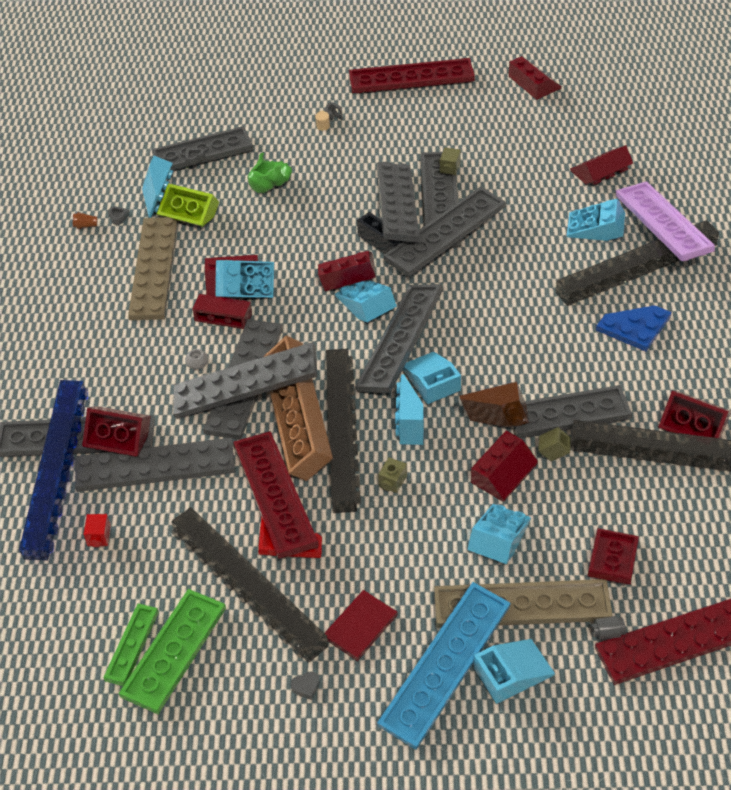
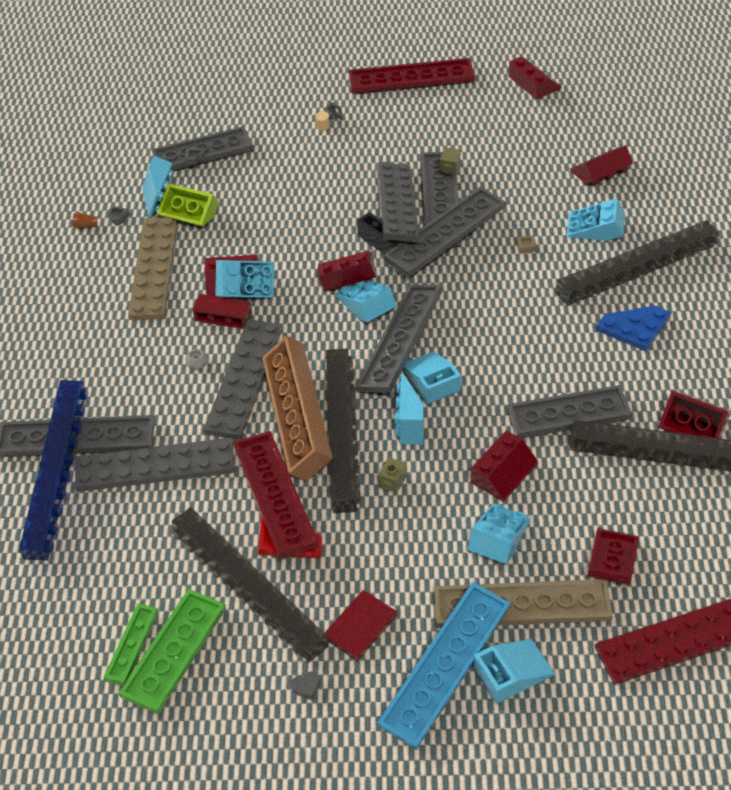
dark red slope [82,406,151,456] -> none
red brick [83,514,111,547] -> none
dark grey plate [173,342,318,419] -> none
bright green hair [247,153,292,193] -> none
reddish brown slope [459,382,529,427] -> none
olive brick [538,427,571,461] -> none
dark grey brick [591,616,626,641] -> none
lavender plate [616,181,715,261] -> none
none -> dark tan tile [516,235,537,254]

